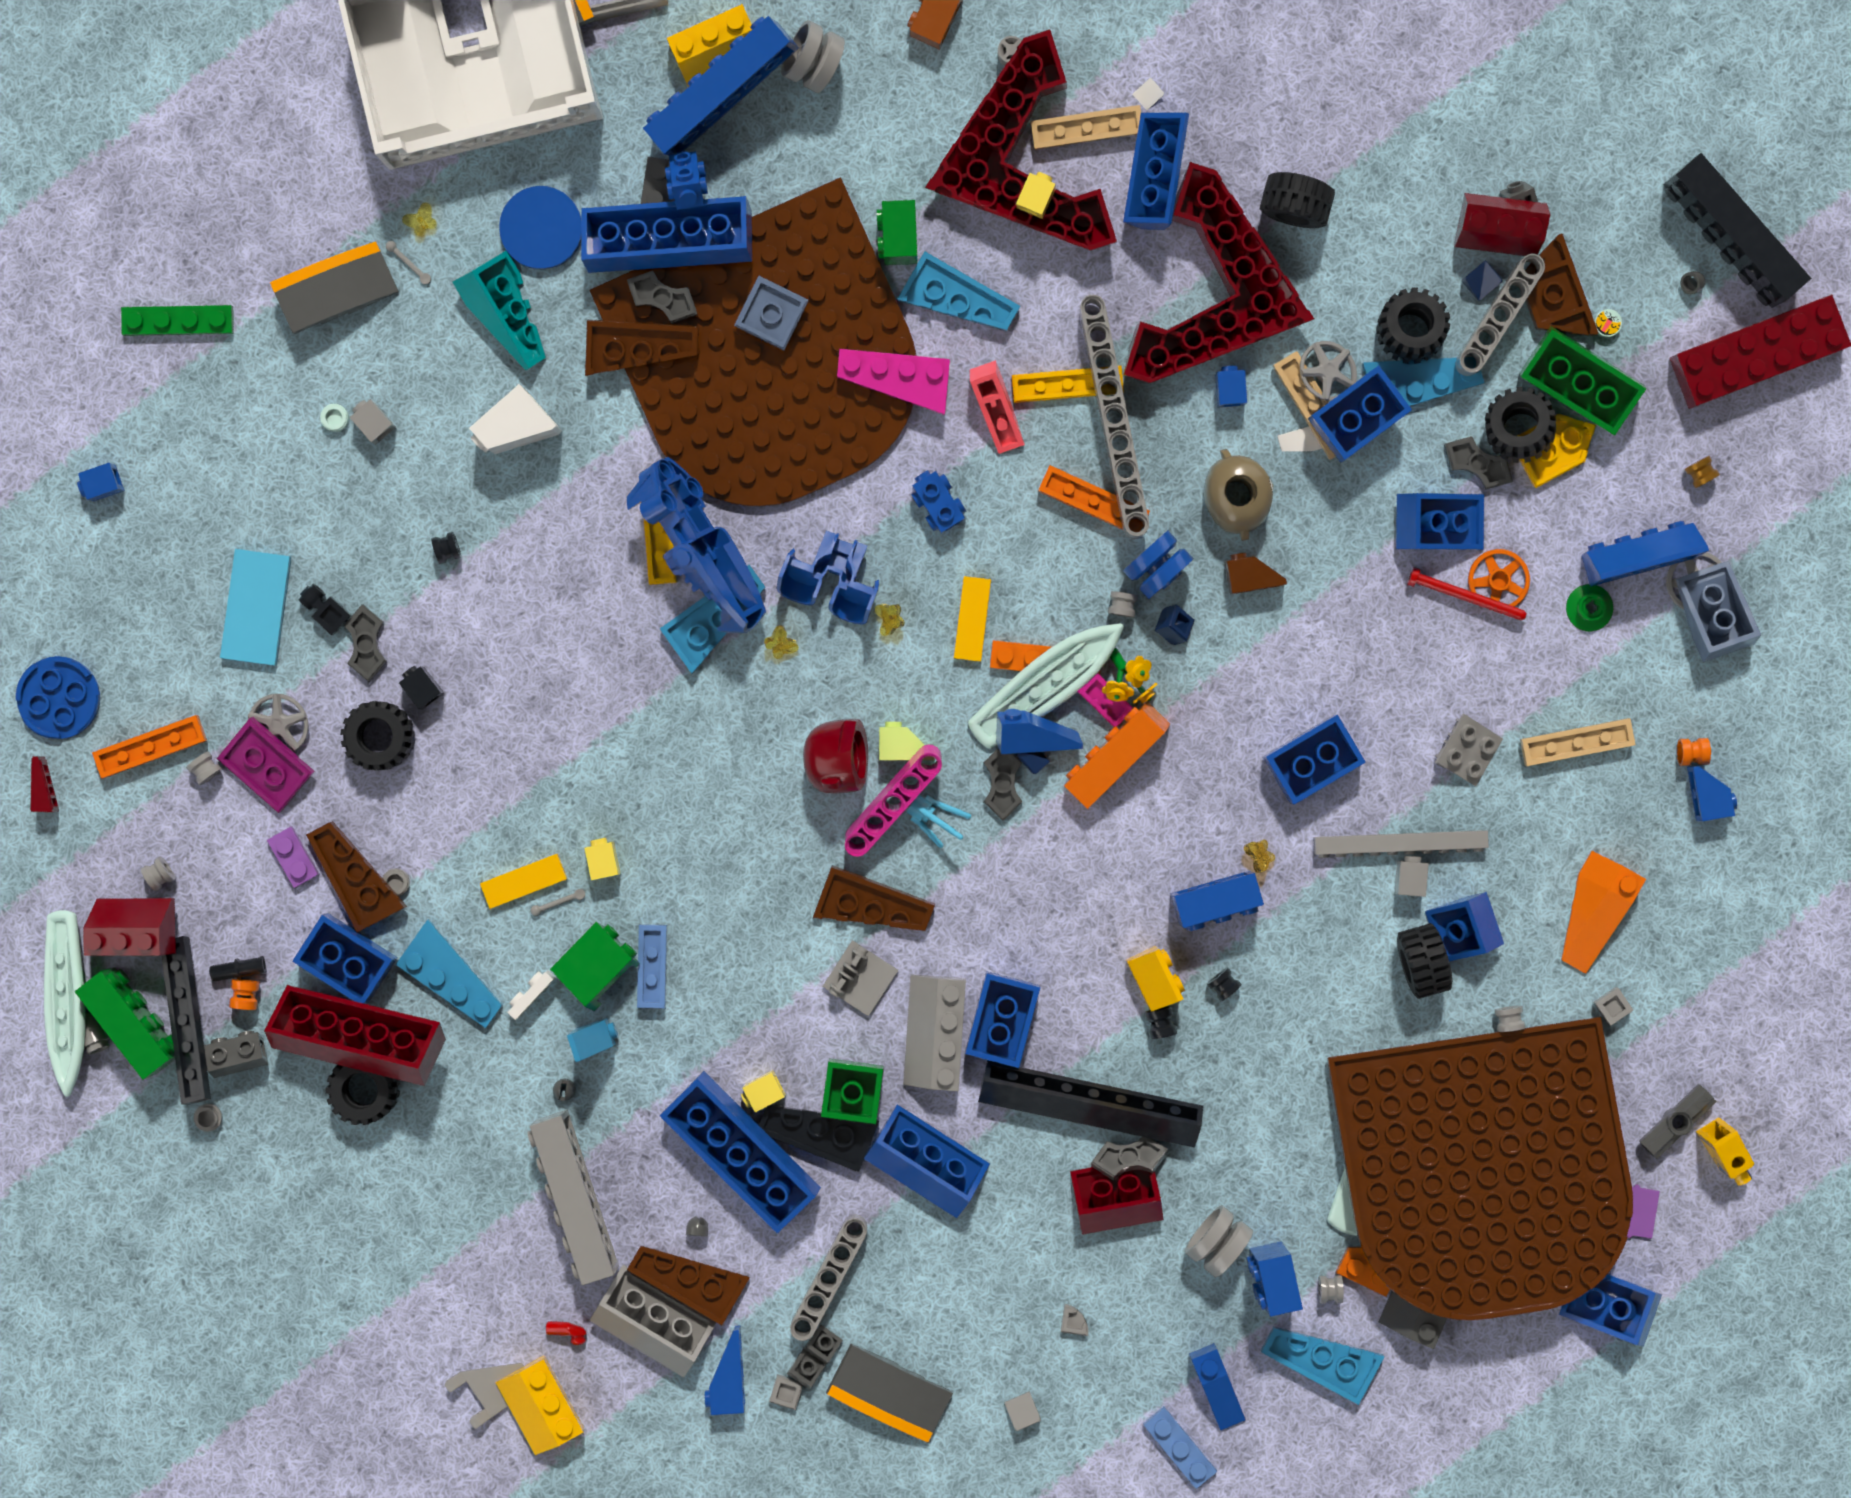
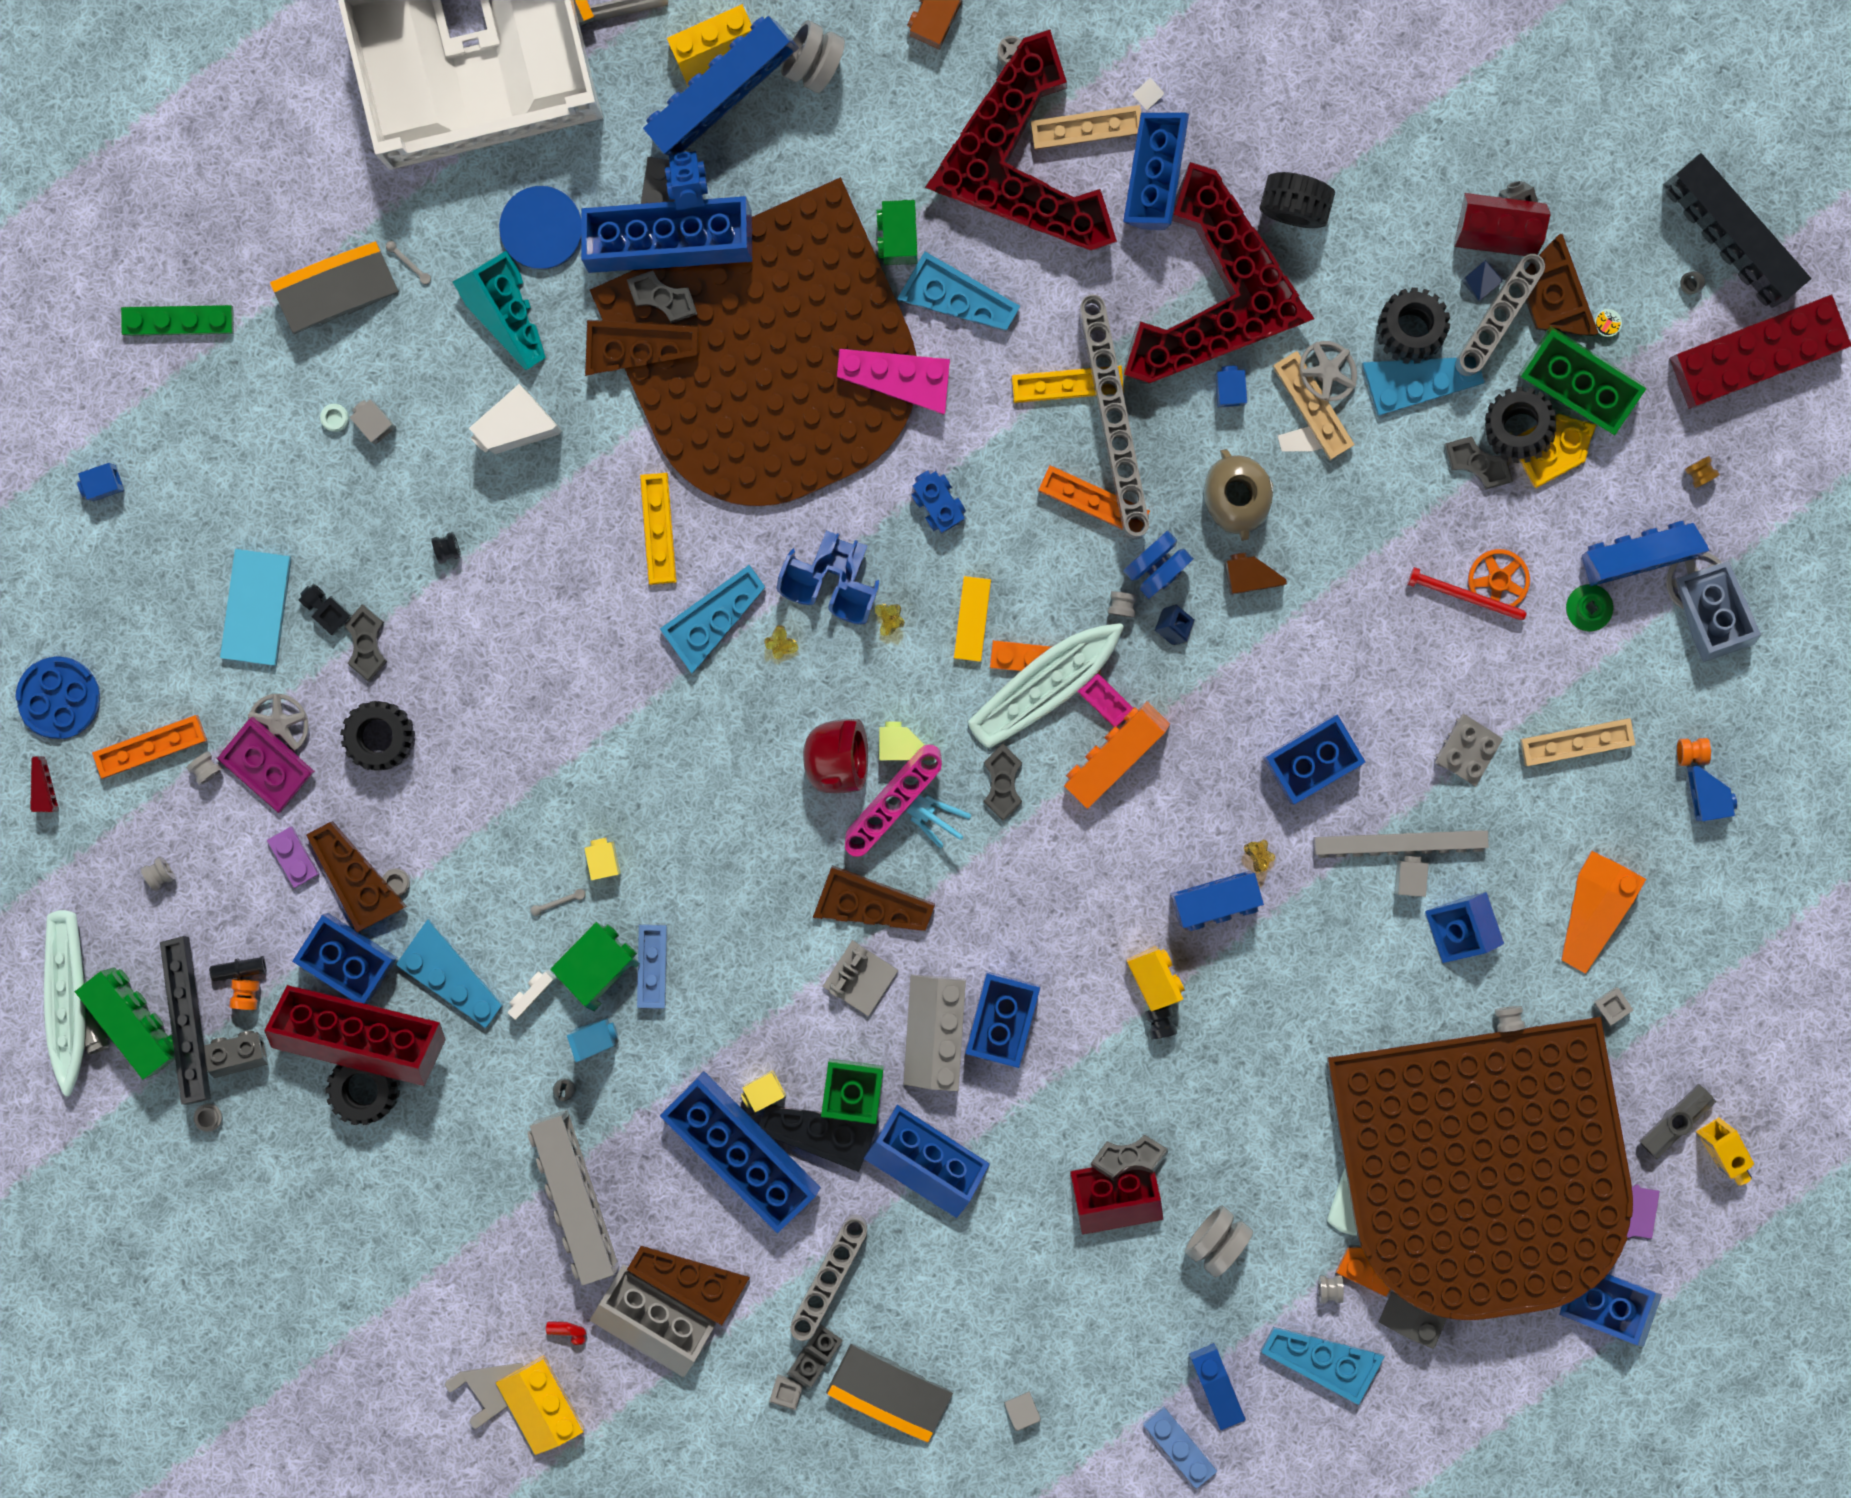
dark red slope [83,898,176,956] -> none
black brick [399,666,444,710] -> none
clear yellow piece [402,202,437,237] -> none
yellow tile [480,853,568,909] -> none
blue piece [627,457,766,633] -> none
dark grey hinge [686,1216,708,1237] -> none
blue slope [705,1325,746,1415] -> none
sand blue plate [734,276,809,351] -> none
coral slope [970,360,1025,454] -> none
black brick [978,1060,1204,1148] -> none
blue slope [996,709,1083,754] -> none
dark blue slope [1015,752,1050,774] -> none
light yellow brick [1016,172,1056,219] -> none
light grey tile [1061,1303,1088,1336] -> none
yellow plant [1102,648,1158,704] -> none
black wheel [1207,967,1242,1001] -> none
blue brick [1246,1241,1303,1317] -> none
blue brick [1308,365,1412,463] -> none
blue slope [1396,493,1484,550] -> none
black tyre [1397,923,1453,999] -> none

